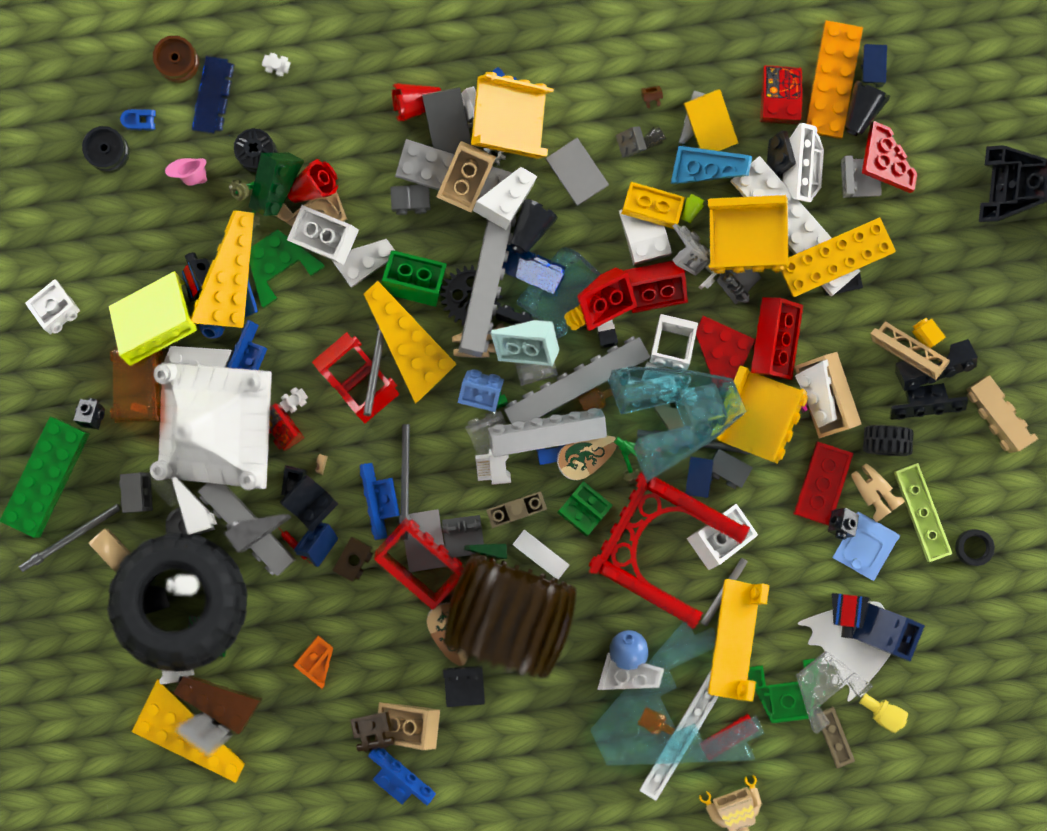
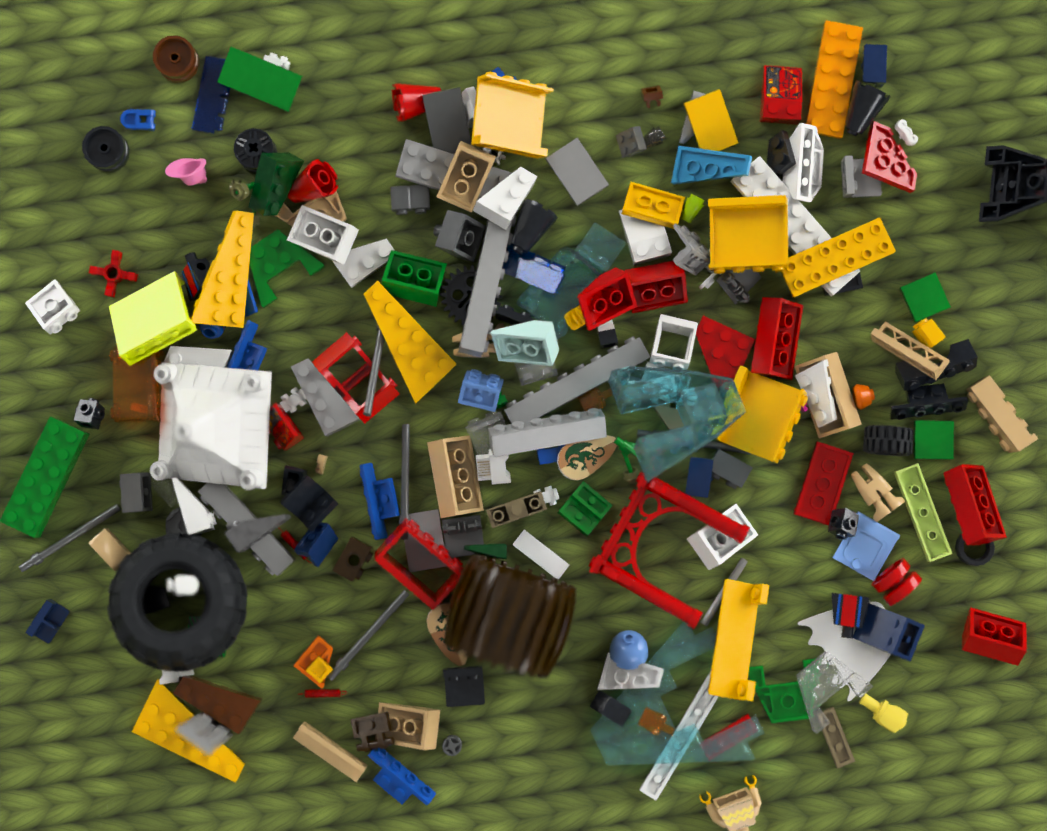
none -> dark blue panel [25,599,70,643]
none -> red pin [89,250,138,298]
none -> green tile [217,46,303,112]
none -> light grey wedge [291,358,361,437]
none -> tan fence [293,721,368,782]
none -> red piece [298,689,348,698]
none -> yellow tile [306,656,333,683]
none -> dark grey bar [327,589,410,681]
none -> tan slope [427,435,484,518]
none -> dark grey brick [433,210,486,262]
none -> dark grey wheel [442,735,462,756]
none -> white piece [533,486,560,506]
none -> clear light blue bracket [574,223,626,273]
none -> black slope [589,690,633,727]
none -> orange cone [852,384,875,410]
none -> red wheel [871,558,922,606]
none -> white piece [895,120,918,146]
none -> green tile [899,272,951,323]
none -> green tile [914,420,954,460]
none -> red slope [943,464,1007,545]
none -> red slope [962,607,1027,666]

